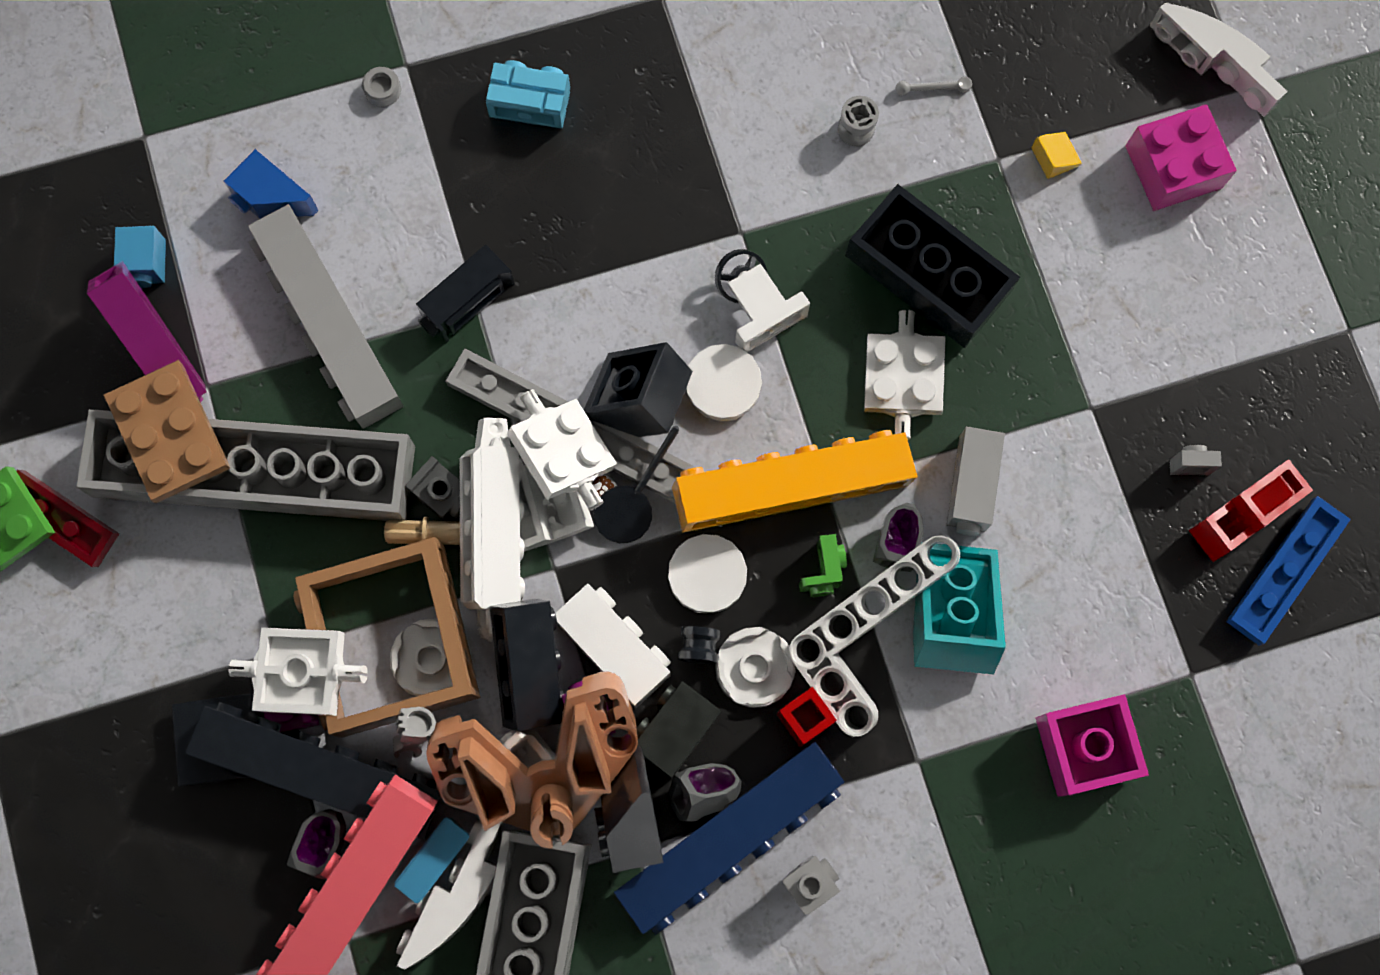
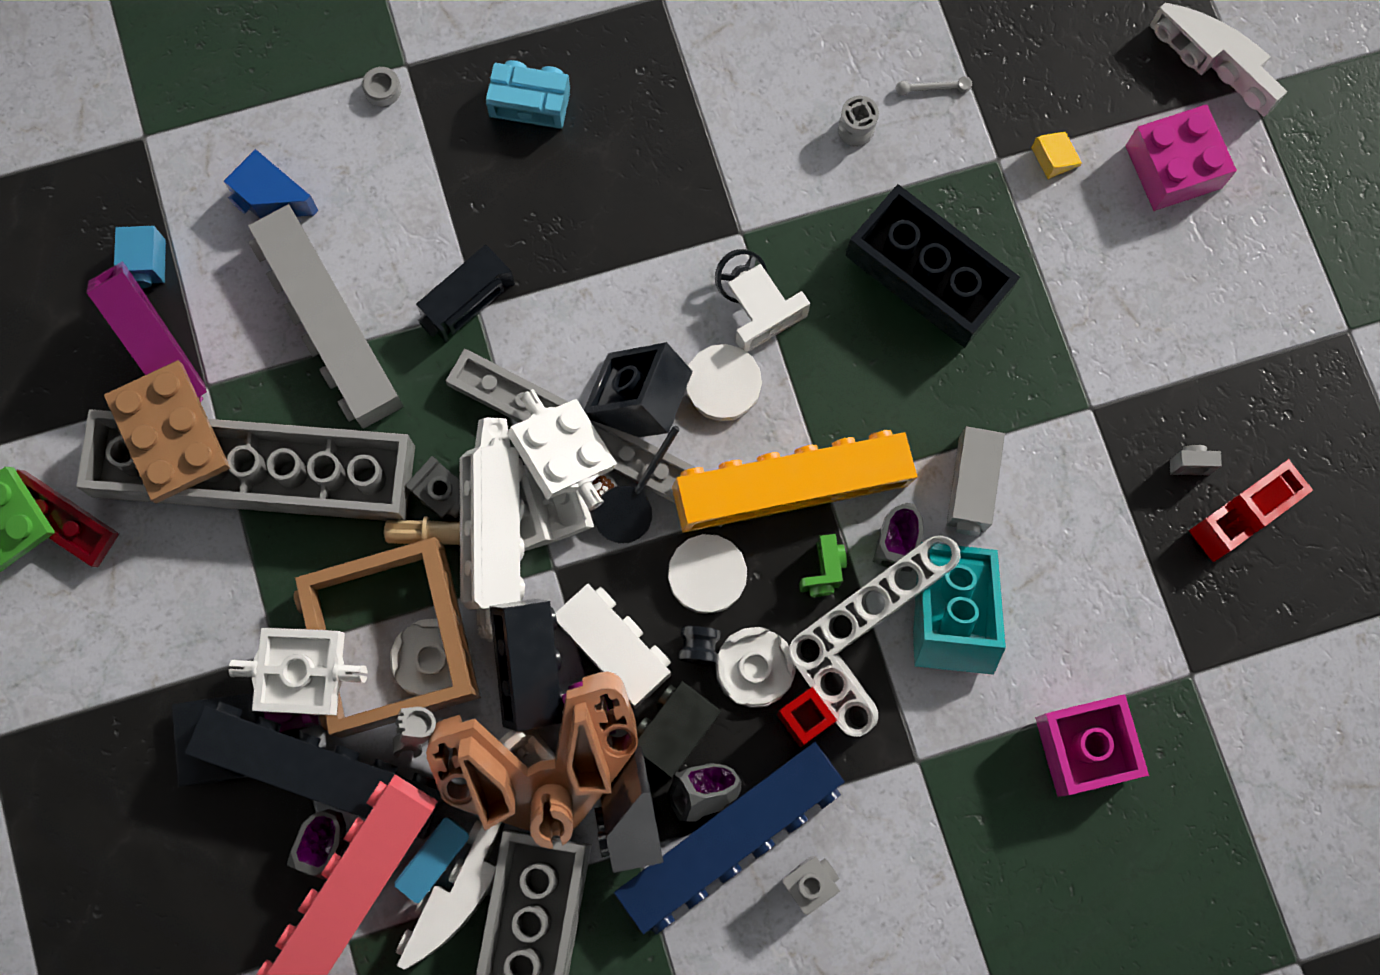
white plate [864,310,945,440] -> none
blue plate [1226,496,1351,646] -> none

